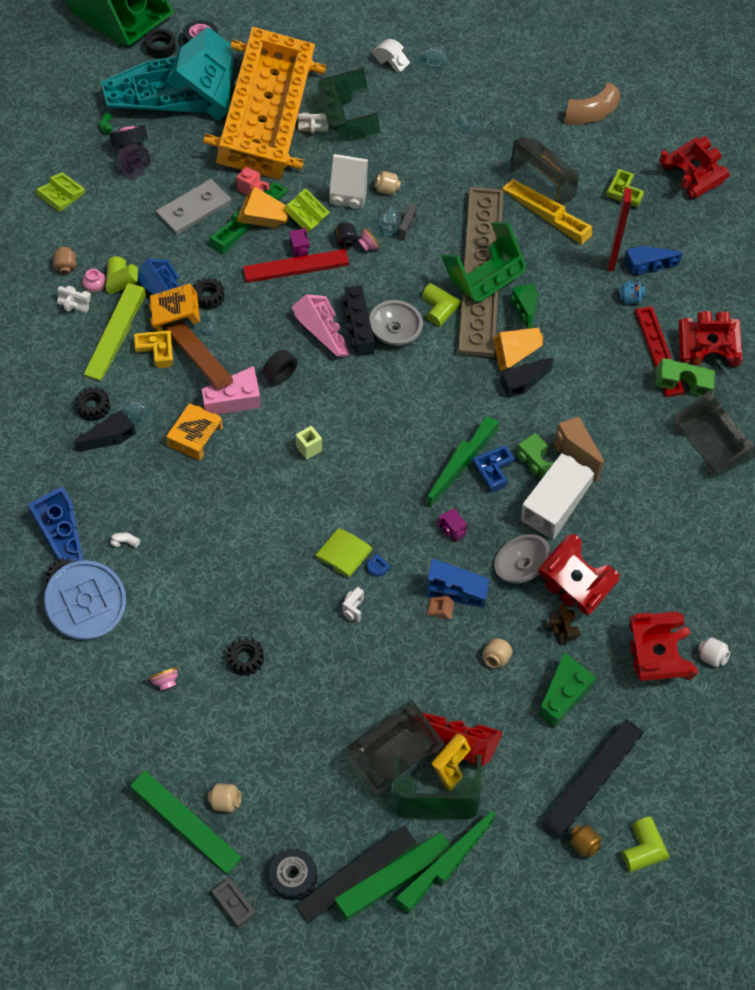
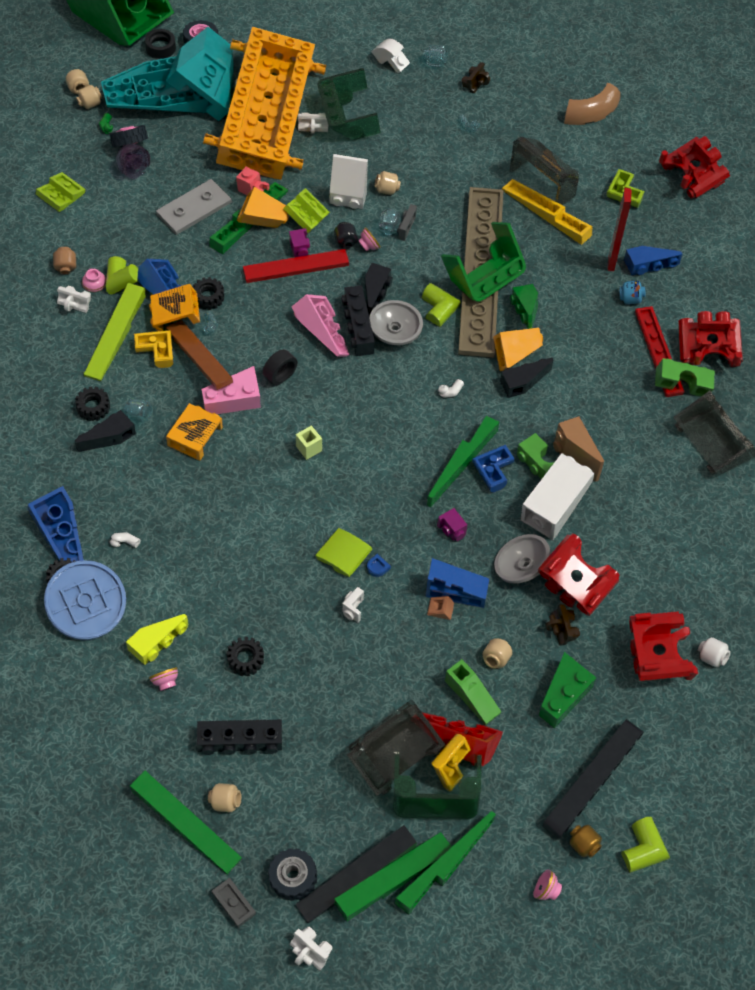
none -> tan head [66,69,89,94]
none -> tan head [76,85,102,109]
none -> neon yellow slope [126,614,188,665]
none -> black brick [197,719,282,755]
none -> white hips [290,927,332,970]
none -> black slope [365,263,393,317]
none -> white arm [438,379,464,398]
none -> bright green slope [445,659,501,725]
none -> dark brown hips [461,62,491,94]
none -> bright pink piece [533,869,562,900]

